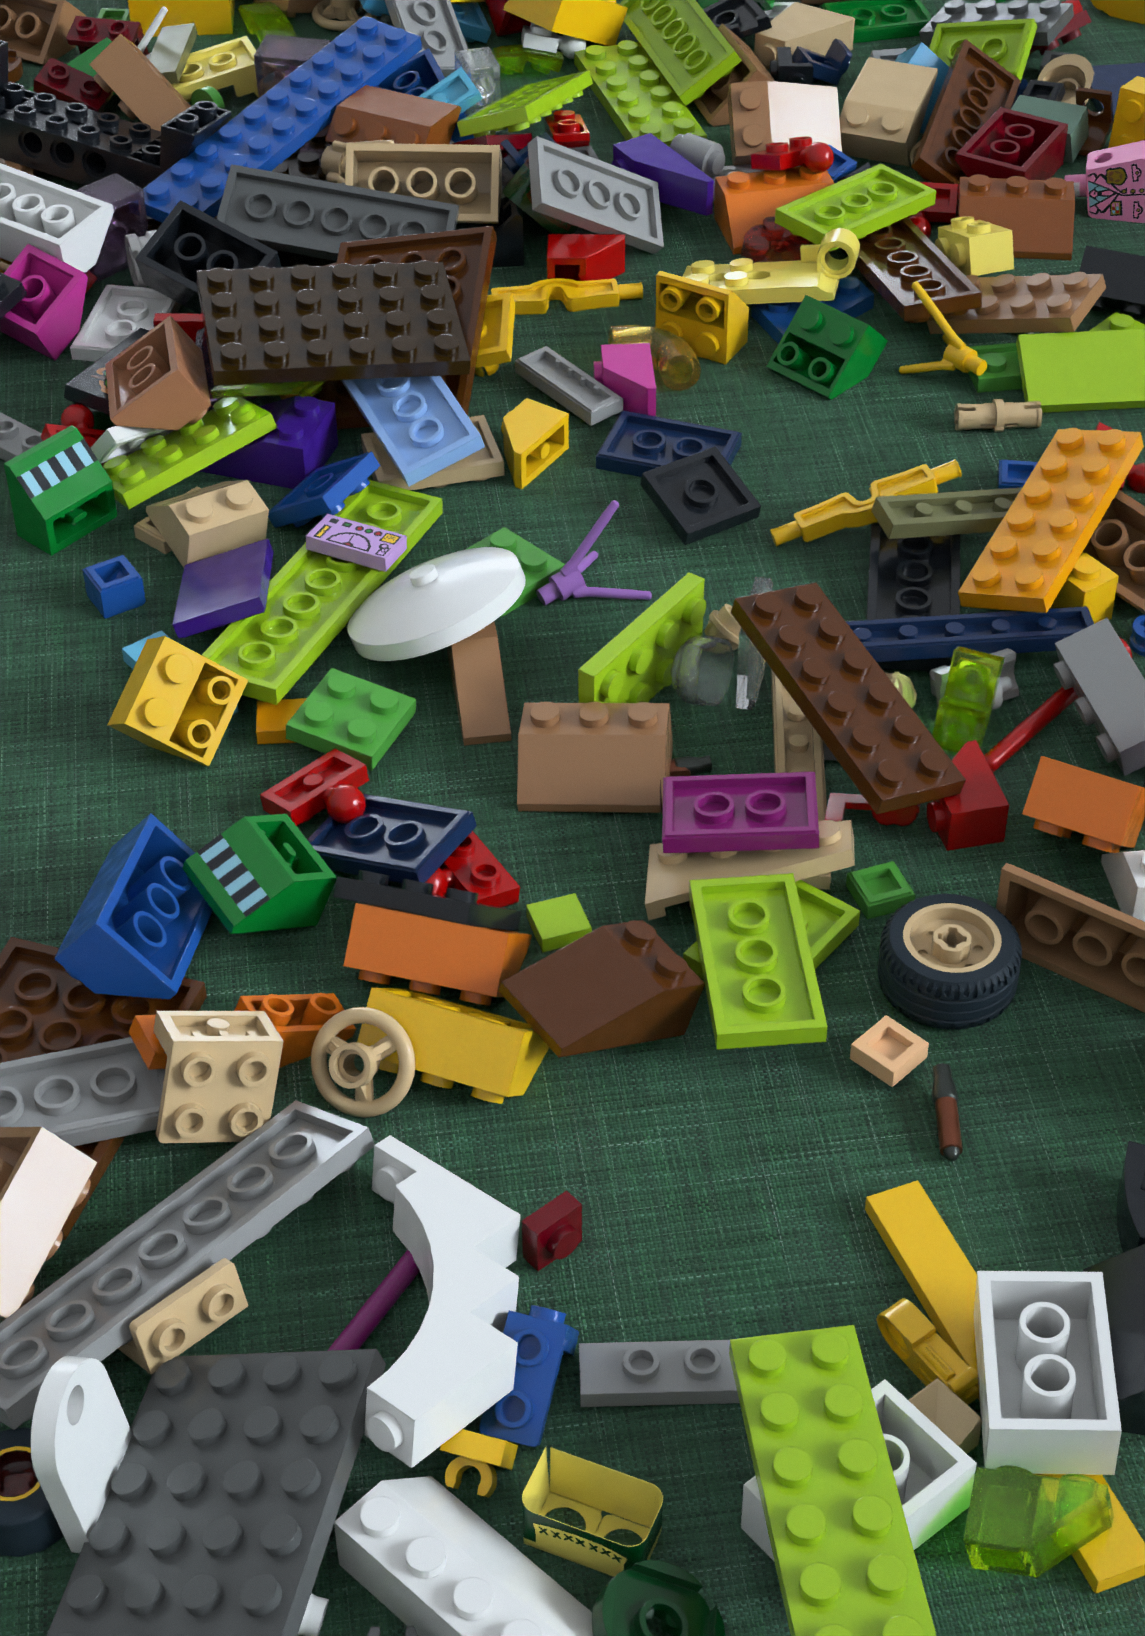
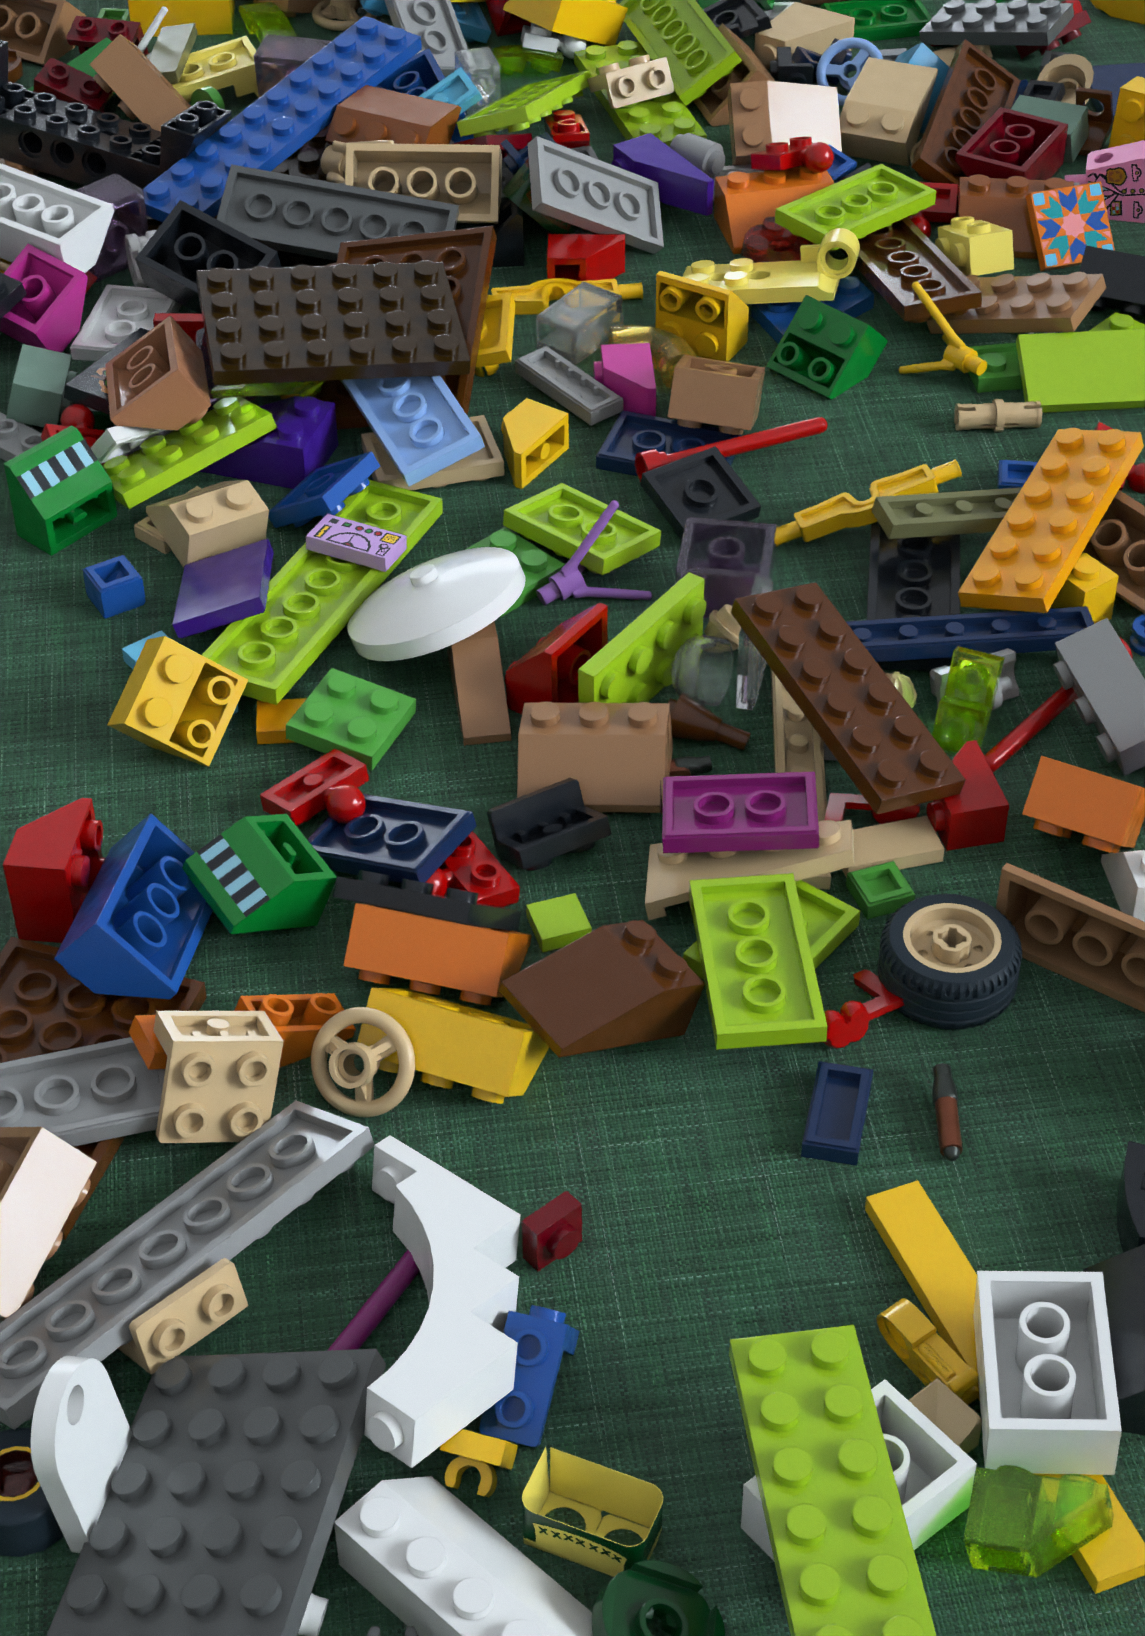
light grey plate [579,1340,740,1407] -> none
light nougat plate [850,1015,929,1087] -> none
lime tile [929,18,1038,83] -> none
none -> red slope [3,798,106,943]
none -> sand green brick [6,344,77,428]
none -> black bracket [487,778,612,871]
none -> lime plate [503,483,661,575]
none -> red slope [504,602,608,715]
none -> clear brick [536,281,624,366]
none -> tan bracket [587,54,674,109]
none -> red piece [635,417,828,482]
none -> medium nougat brick [668,355,766,435]
none -> reddish brown cone [668,692,751,751]
none -> clear purple brick [676,517,777,618]
none -> dark blue tile [801,1061,873,1166]
none -> light blue piece [816,37,884,106]
none -> red piece [823,969,904,1049]
none -> tan tile [842,816,944,878]
none -> tile [1025,181,1115,272]

